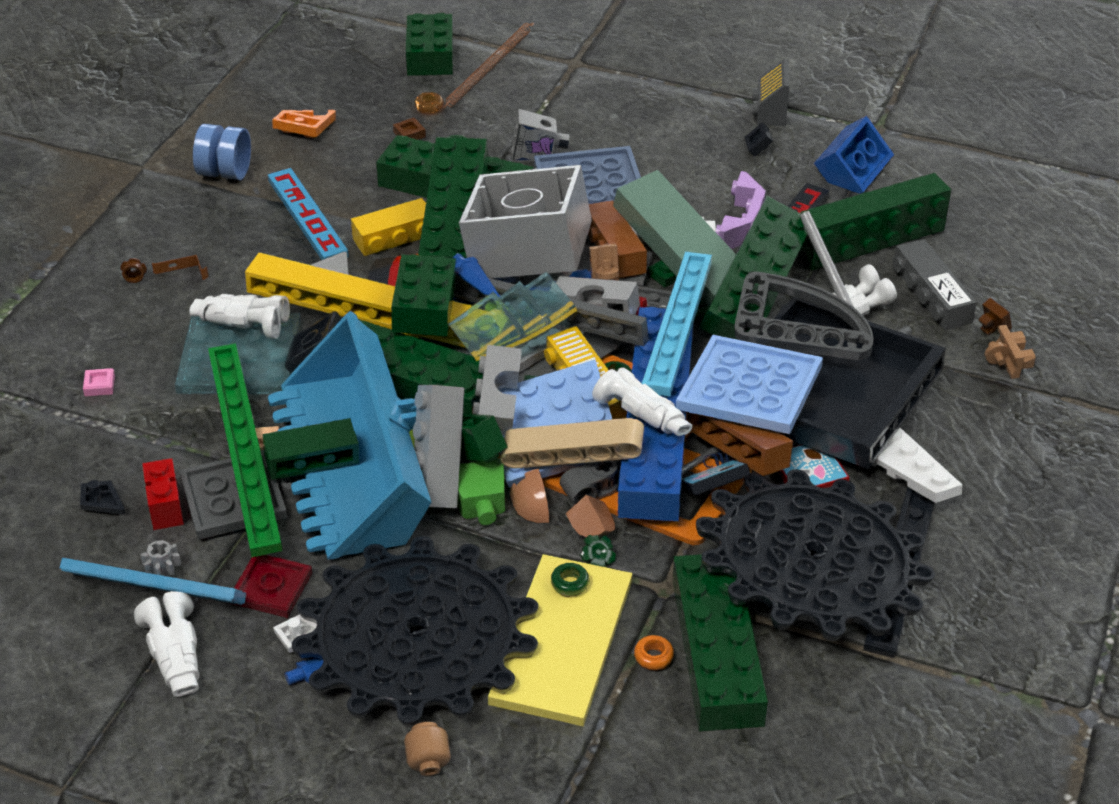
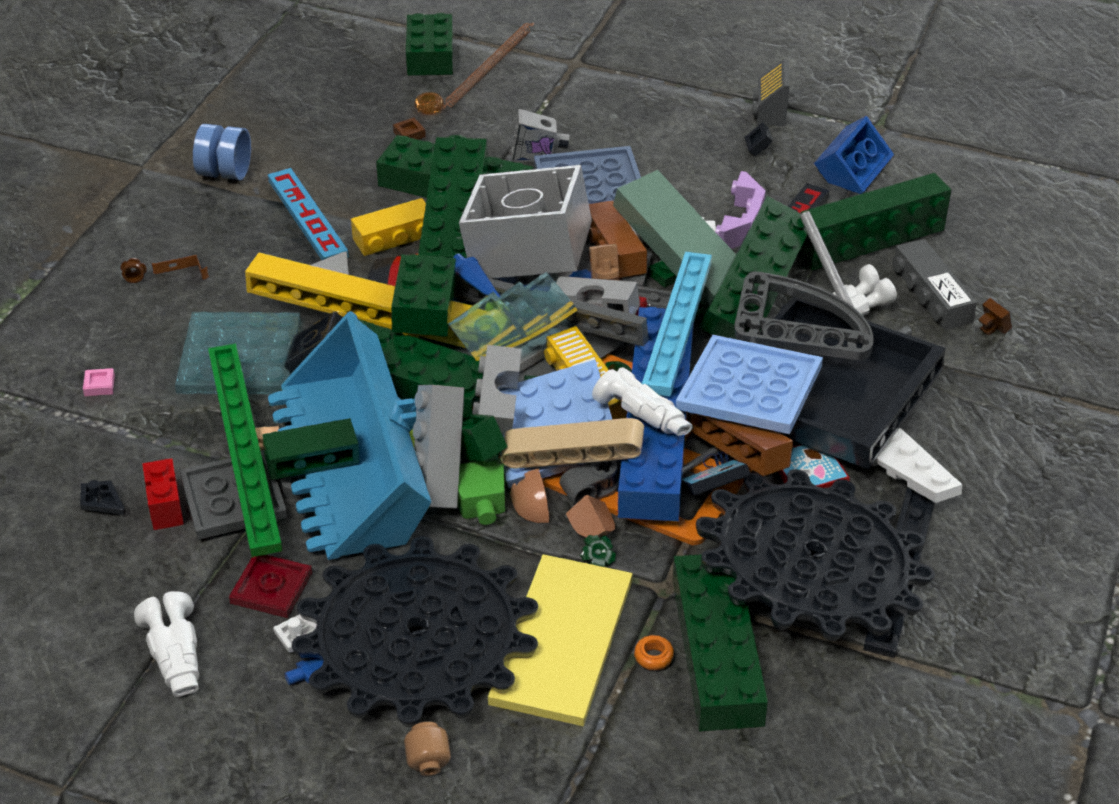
dark azure tile [60,558,247,605] -> none
light grey gear [141,540,181,577] -> none
white piece [190,294,290,339] -> none
orange wing [272,110,336,138] -> none
dark green piece [551,563,589,596] -> none
medium nougat hips [985,325,1036,379] -> none

